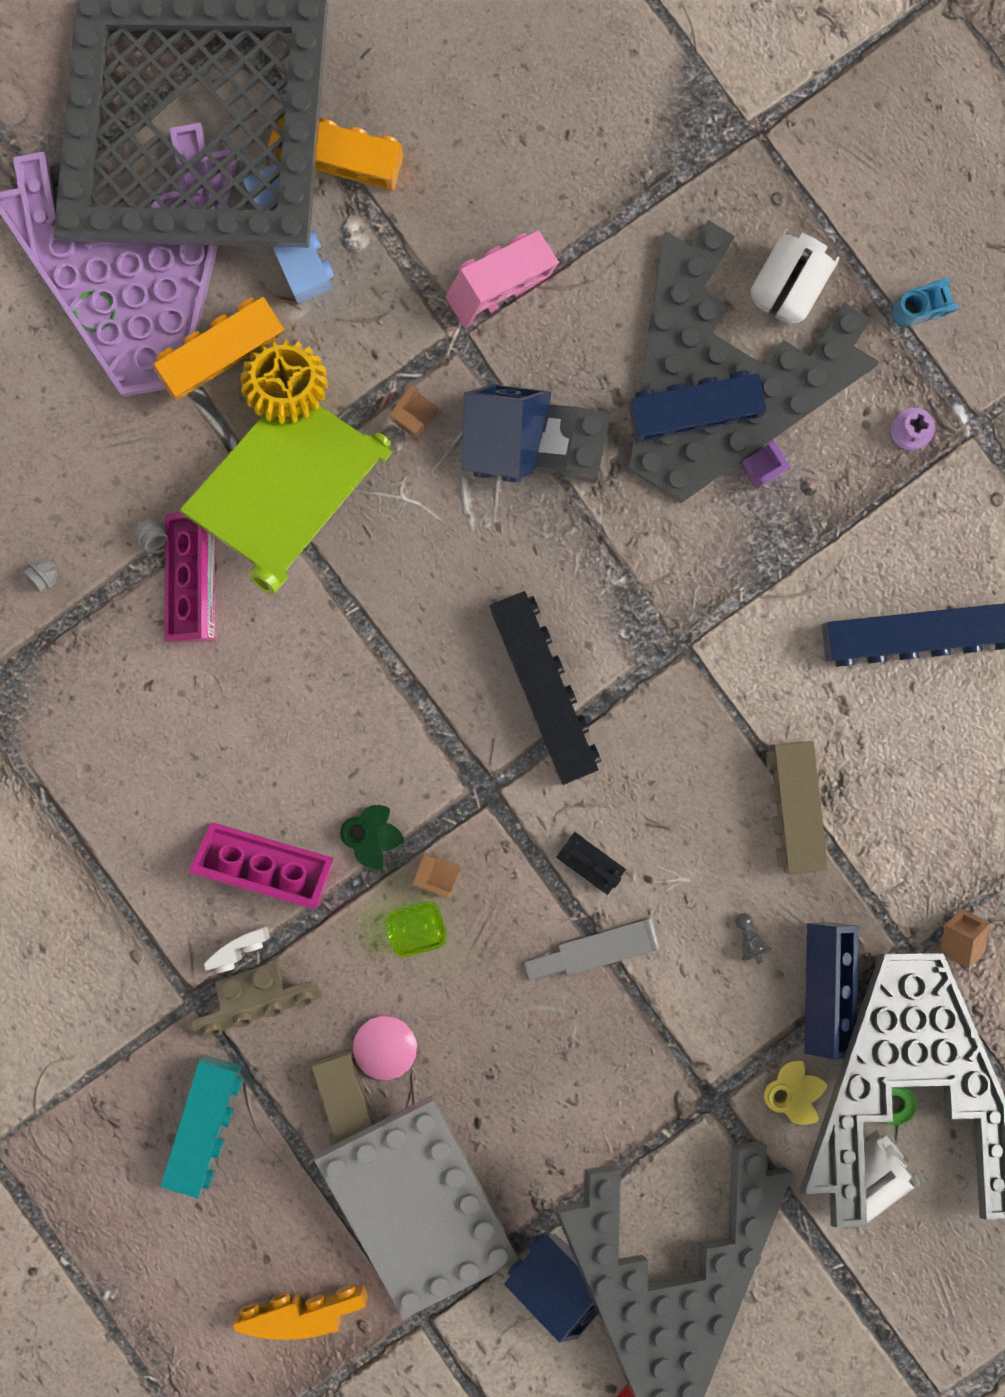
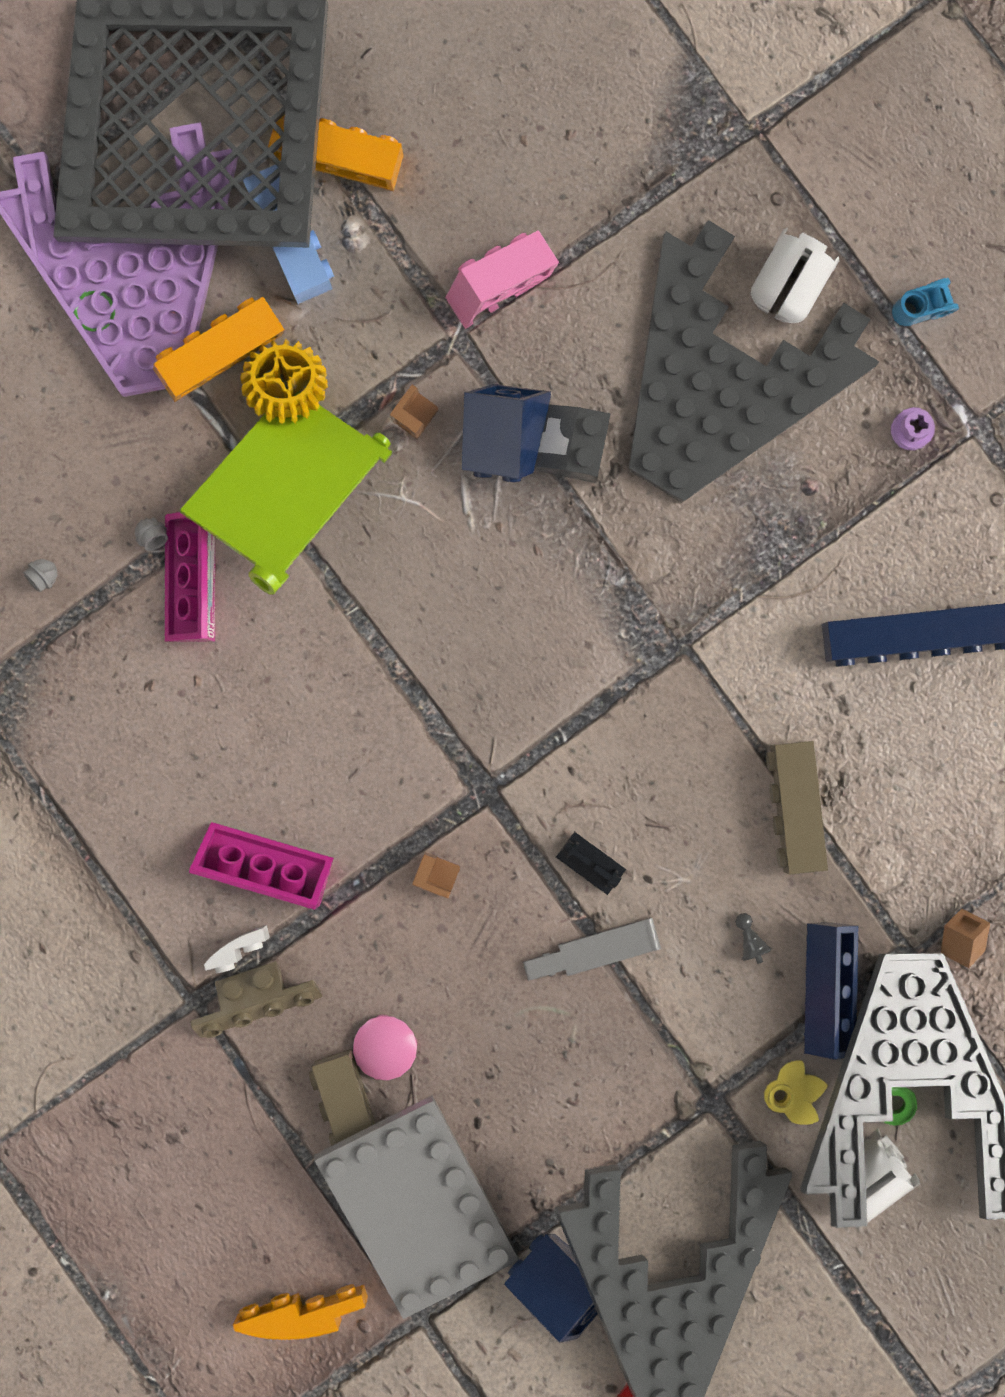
teal brick [161,1055,244,1199] -> none
dark green plate [340,805,404,869] -> none
clear neon green piece [385,902,447,958] -> none
black brick [489,591,602,785] -> none
dark blue brick [628,370,767,443] -> none
medium lavender panel [740,440,790,490] -> none

